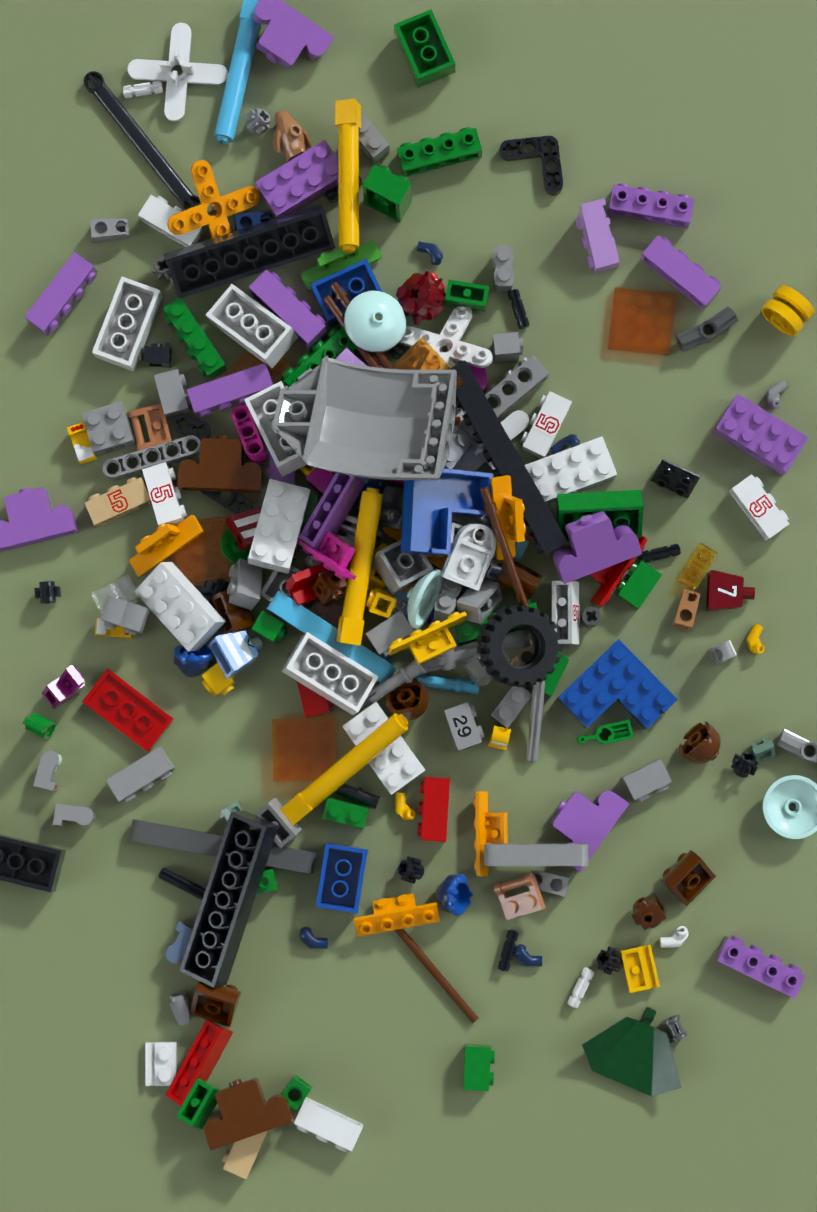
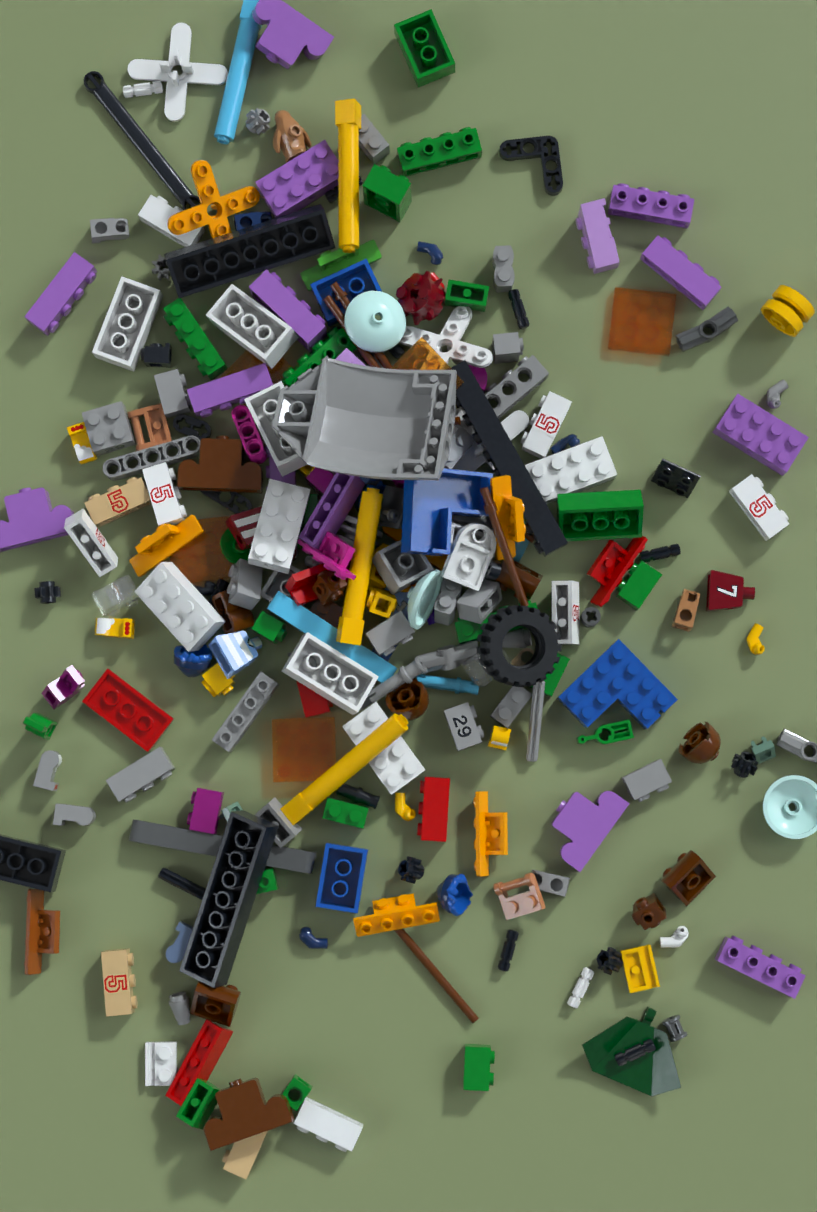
light grey brick [100,596,150,636] -> none
yellow bracket [388,612,467,665] -> none
light grey beam [484,844,589,866] -> none
dark blue arm [514,944,542,967] -> none
medium lavender brick [553,511,642,584] -> none
clear yellow slope [677,543,717,591] -> none
light grey leg [709,640,737,666] -> none
none -> dark orange bracket [24,889,60,975]
none -> white brick [64,509,118,577]
none -> tan brick [101,948,138,1017]
none -> magenta brick [187,788,224,834]
none -> light grey brick [212,671,279,753]
none -> black axle [614,1039,656,1066]

